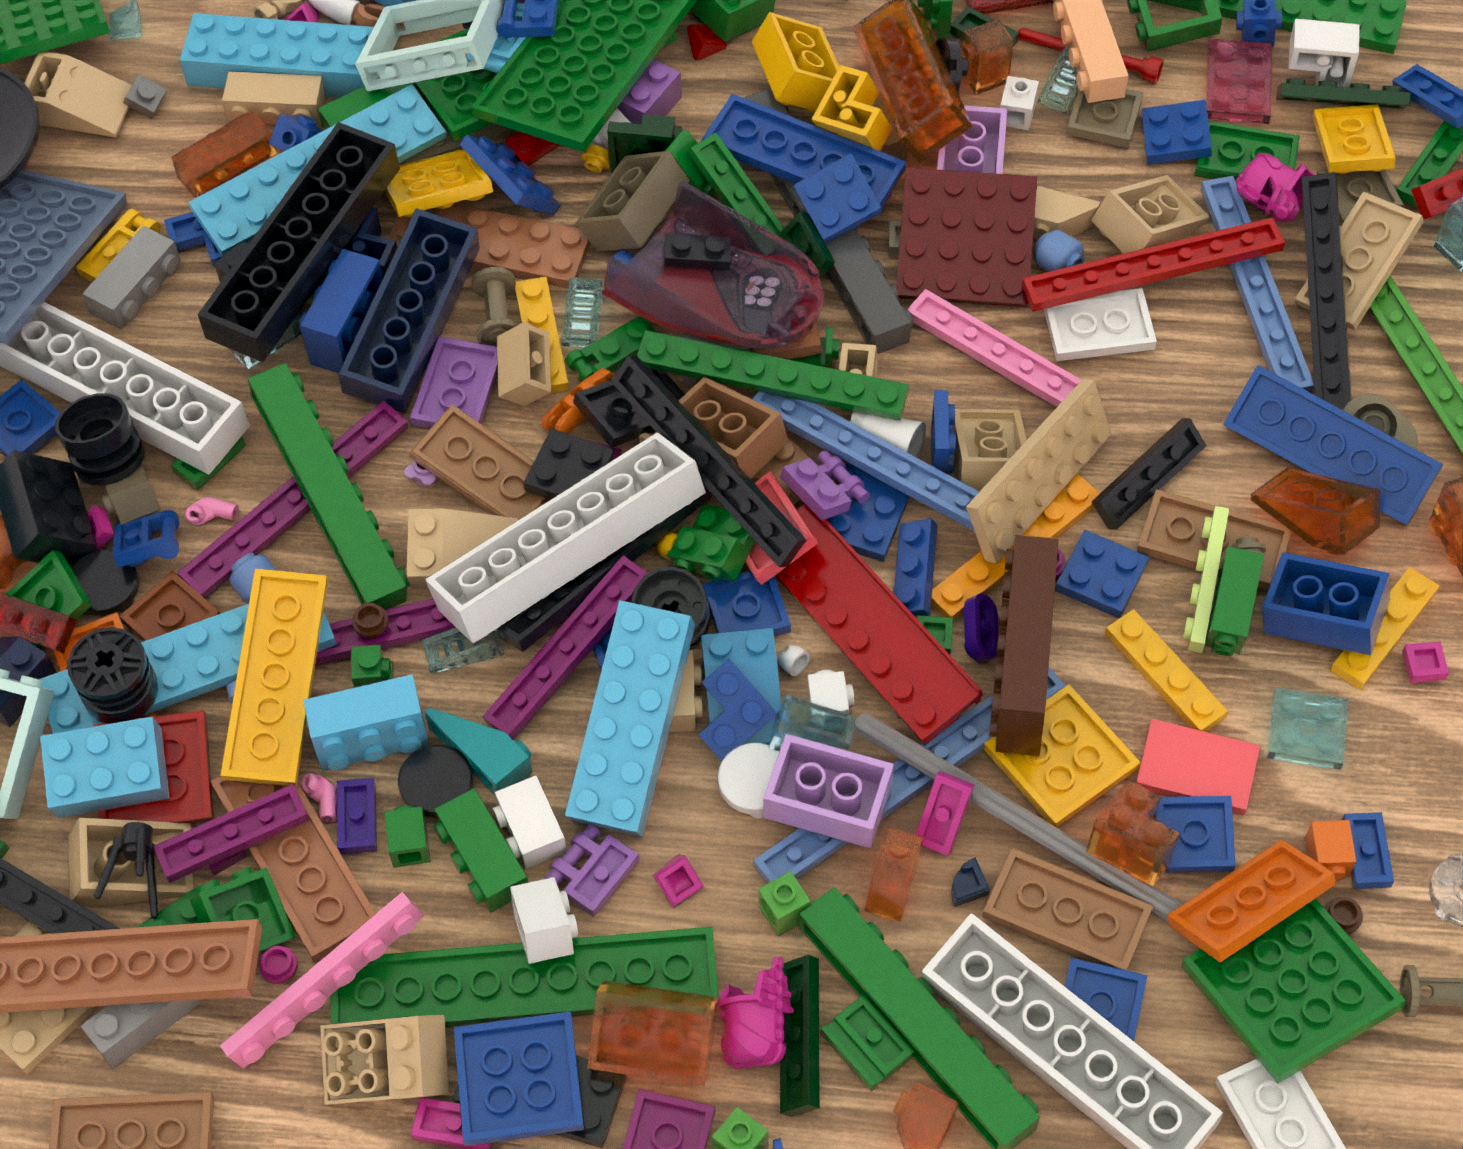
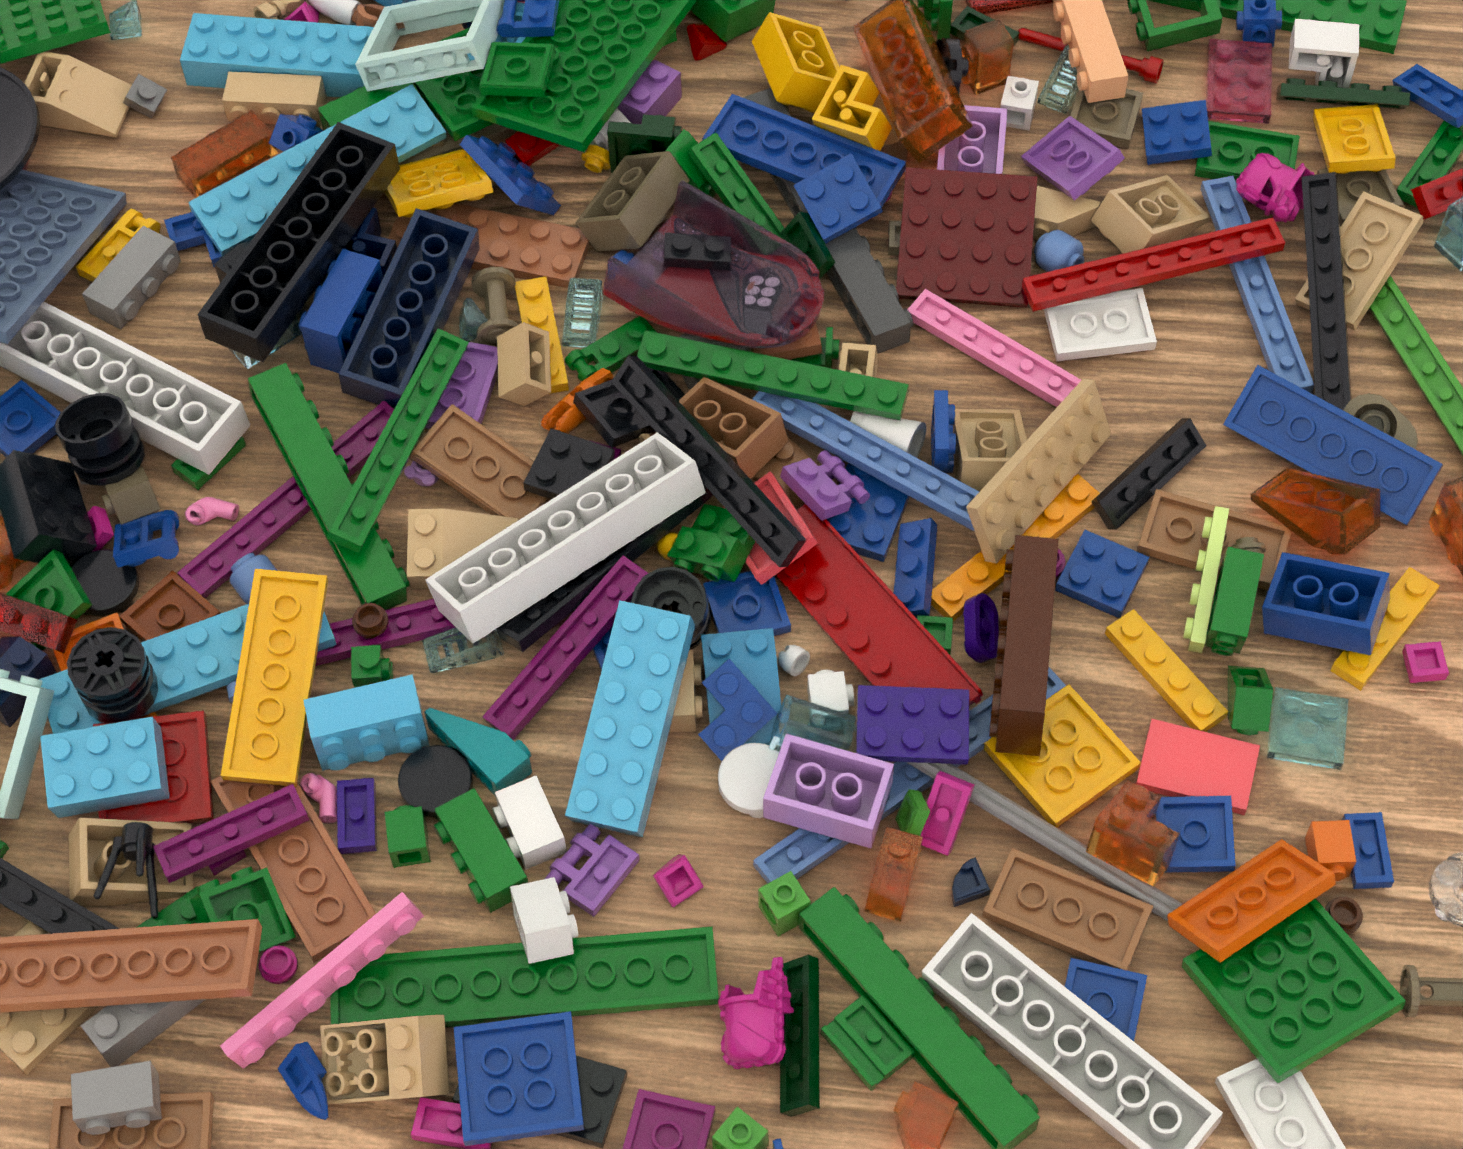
clear orange brick [587,980,719,1086] -> none
none -> light grey brick [71,1061,162,1135]
none -> blue plate [277,1042,329,1120]
none -> green plate [327,328,469,553]
none -> clear light blue slope [459,298,488,342]
none -> green plate [479,42,556,97]
none -> dark purple plate [856,685,969,765]
none -> bright green tile [895,789,930,842]
none -> medium lavender plate [1021,116,1125,200]
none -> green slope [1228,665,1273,735]

